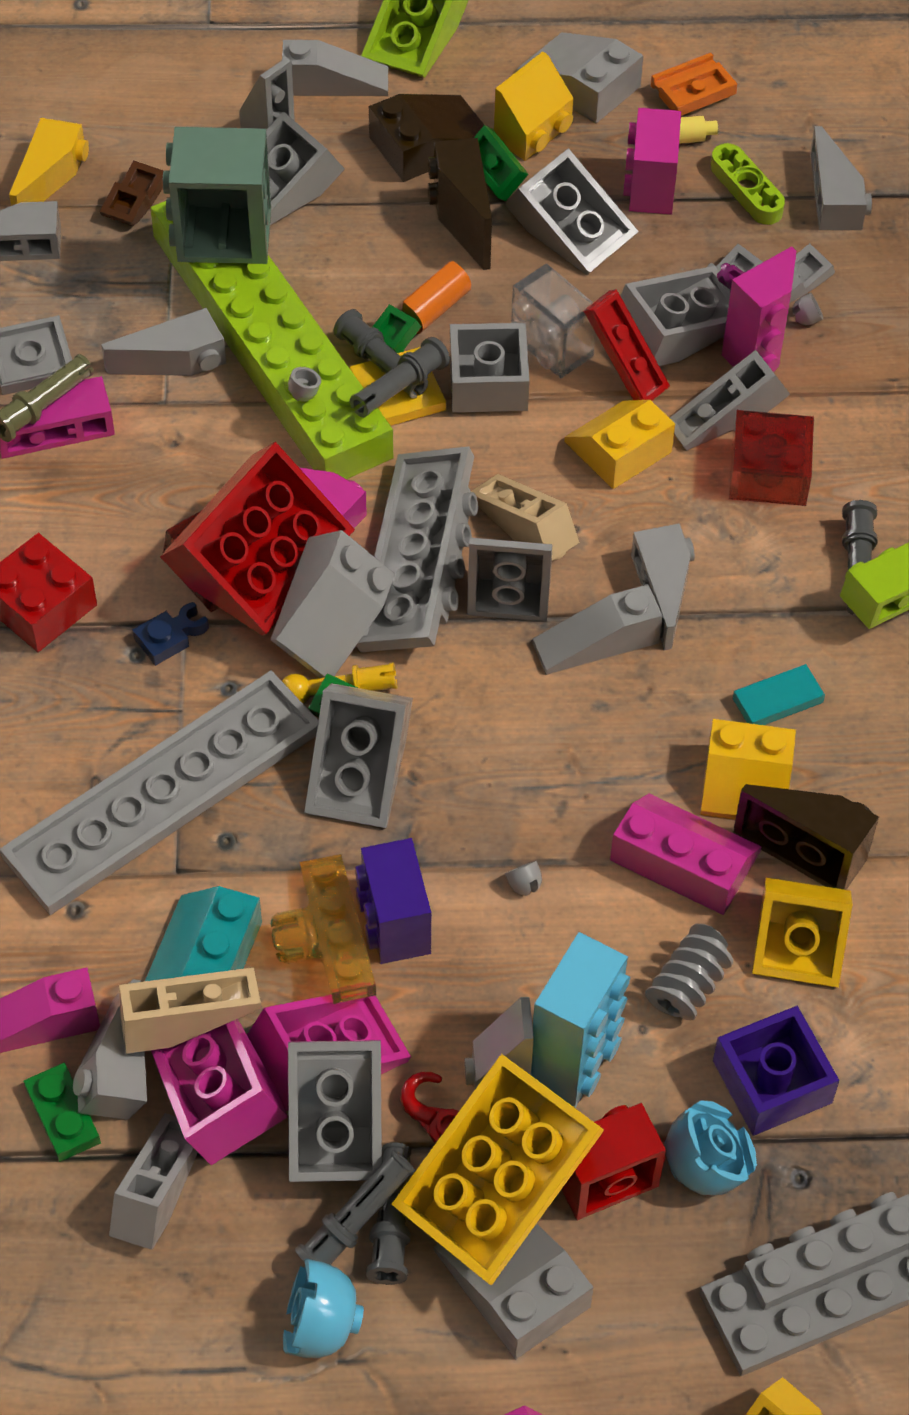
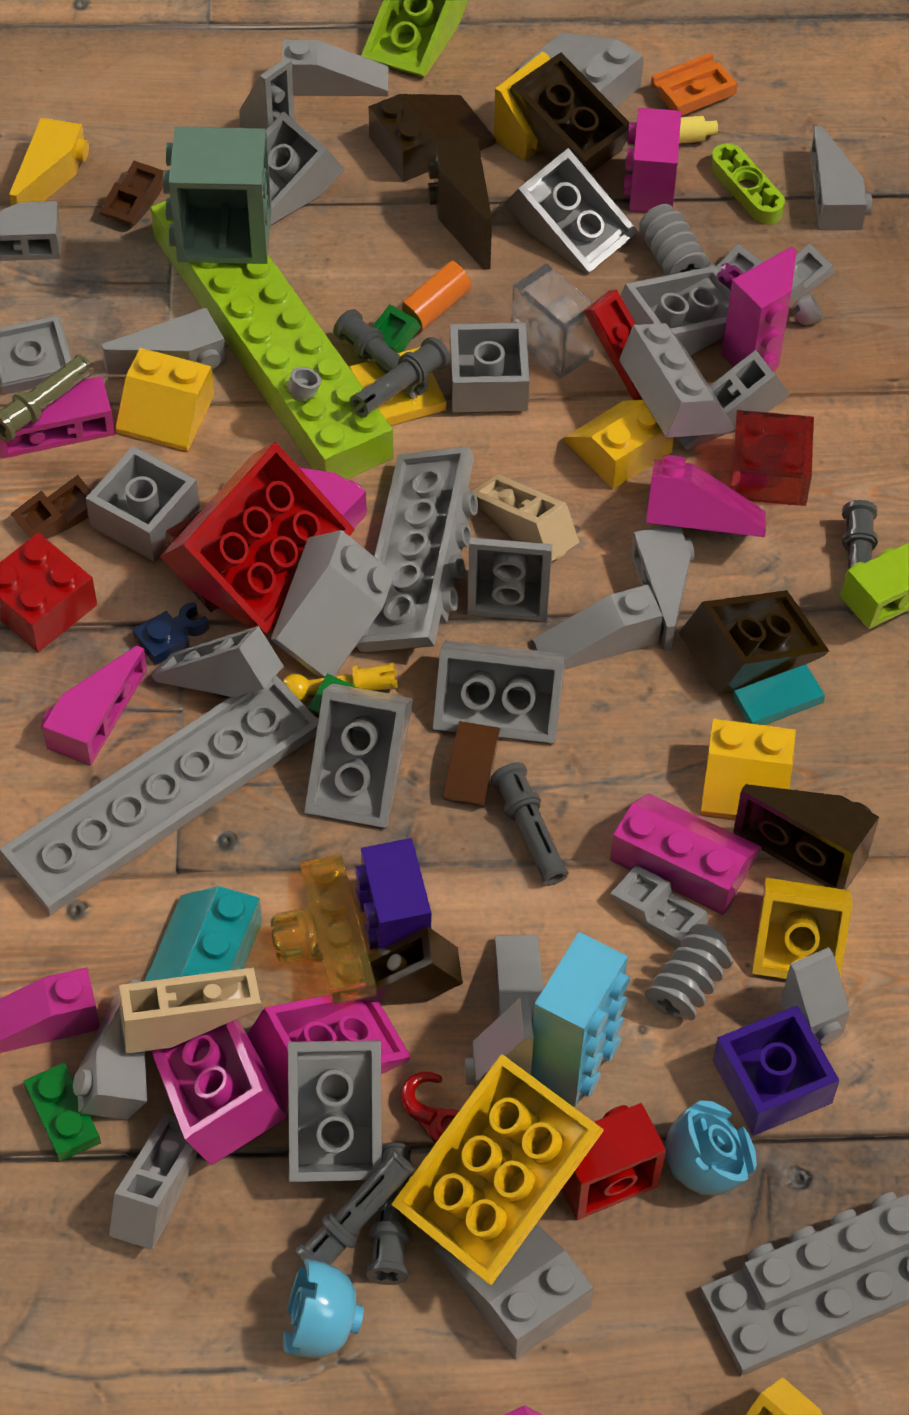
green plate [474,125,529,201] -> none
light grey hinge [505,861,542,896] -> none
none -> reddish brown slope [11,475,91,539]
none -> dark pink slope [41,646,147,765]
none -> light grey brick [86,446,200,561]
none -> yellow slope [115,348,214,452]
none -> light grey slope [151,626,284,698]
none -> dark brown slope [357,926,463,1001]
none -> light grey slope [433,640,566,743]
none -> reddish brown slope [443,721,500,807]
none -> dark grey pin [491,762,569,886]
none -> light grey slope [495,935,544,1027]
none -> dark brown slope [510,52,630,173]
none -> light grey slope [610,865,708,948]
none -> light grey slope [619,323,735,438]
none -> light grey piece [639,203,709,276]
none -> dark pink slope [646,455,766,537]
none -> dark brown slope [679,590,829,695]
none -> light grey slope [780,947,850,1044]

